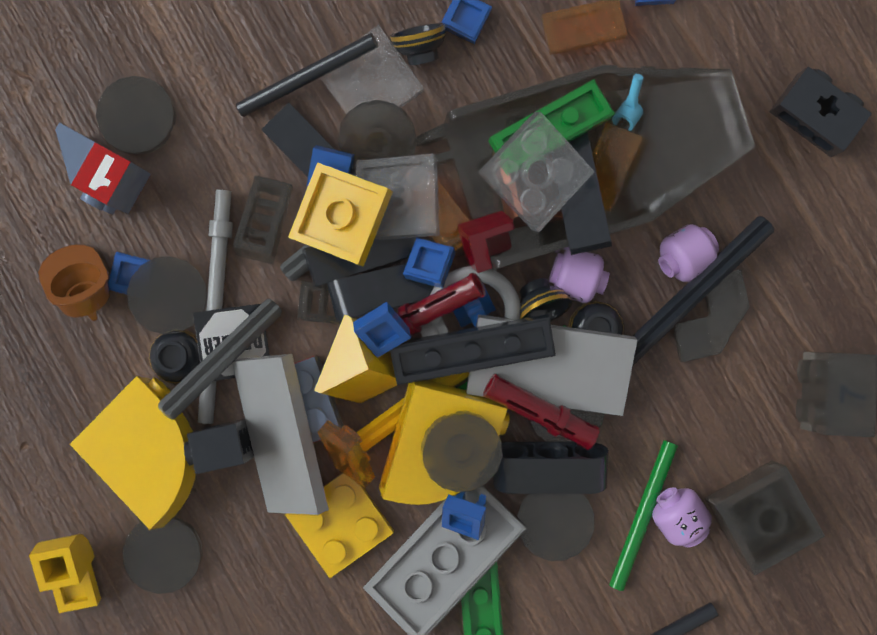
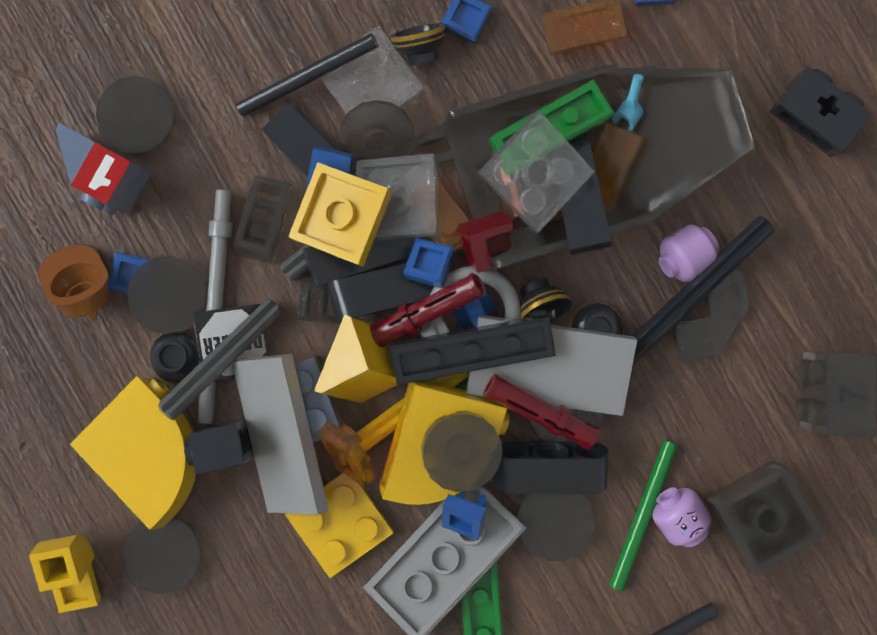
blue tile [353,302,411,358] -> none
lavender head [549,248,610,303] -> none

